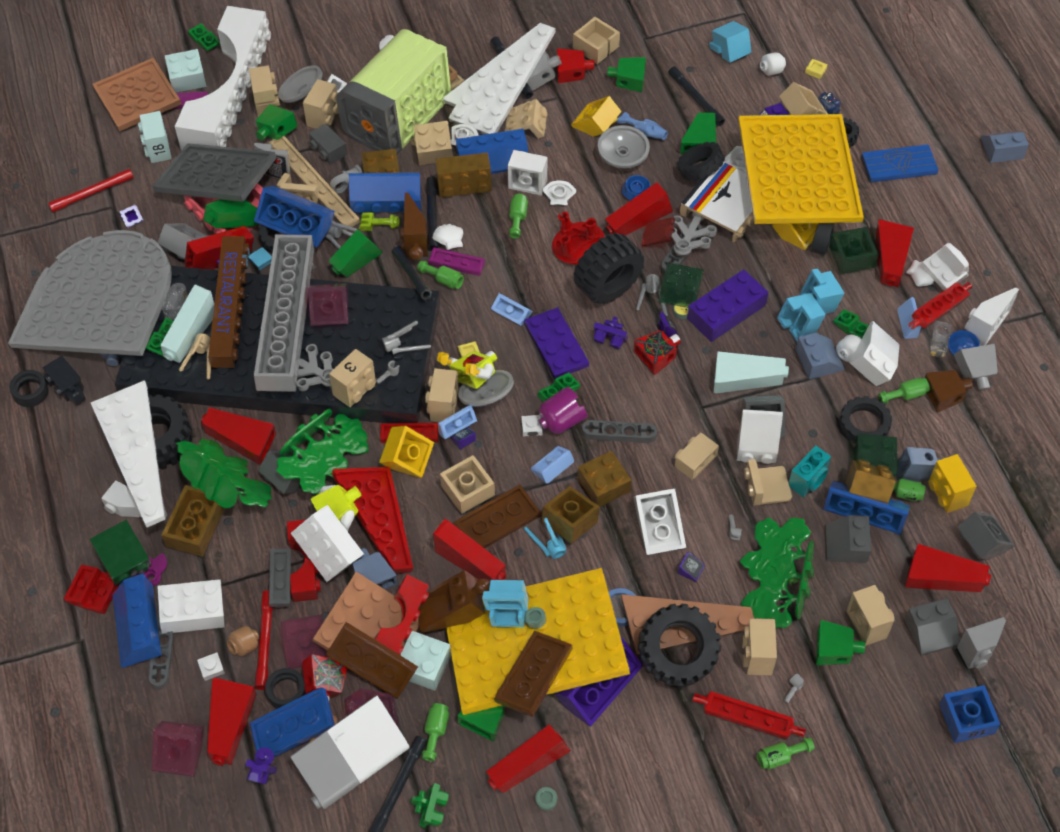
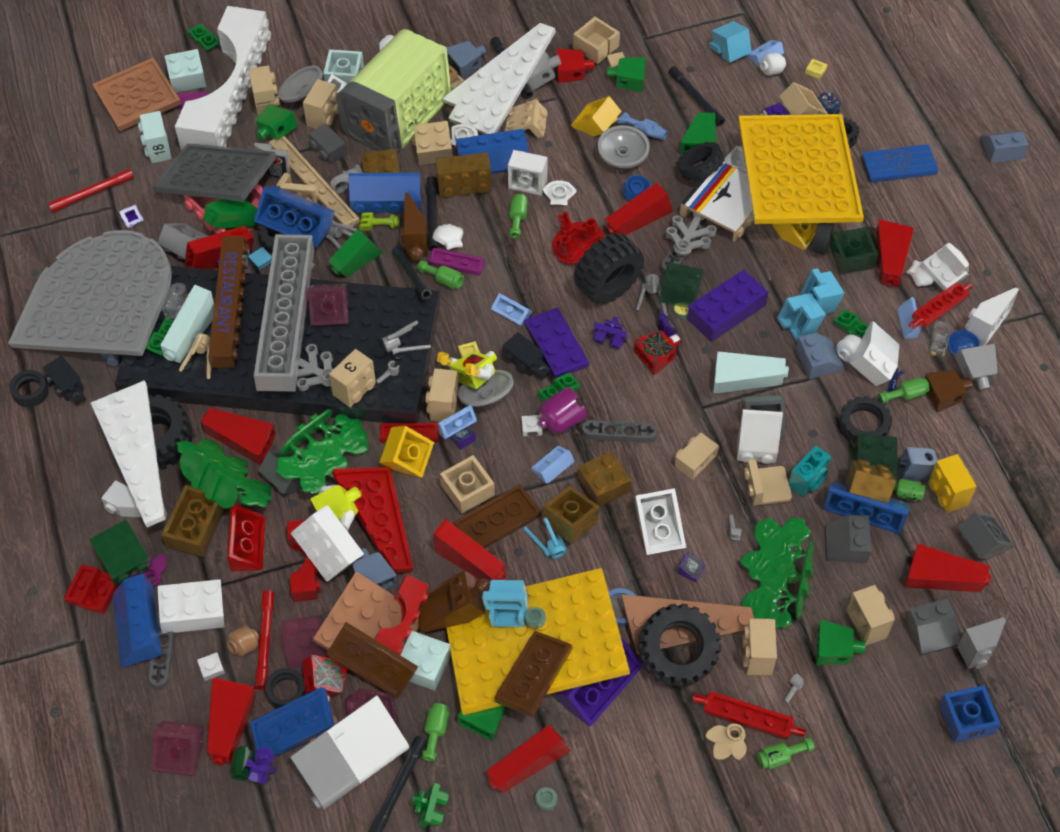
dark grey plate [269,549,291,608] -> none
clear red piece [642,217,675,247] -> none
none -> red slope [227,504,266,572]
none -> dark green brick [230,746,254,781]
none -> light aqua brick [323,49,364,84]
none -> sand blue torso [447,41,486,79]
none -> black hinge [502,332,550,380]
none -> tan tile [607,52,625,67]
none -> tan plate [705,724,747,760]
none -> light blue slope [747,40,784,67]
none -> clear blue bar [887,368,905,392]

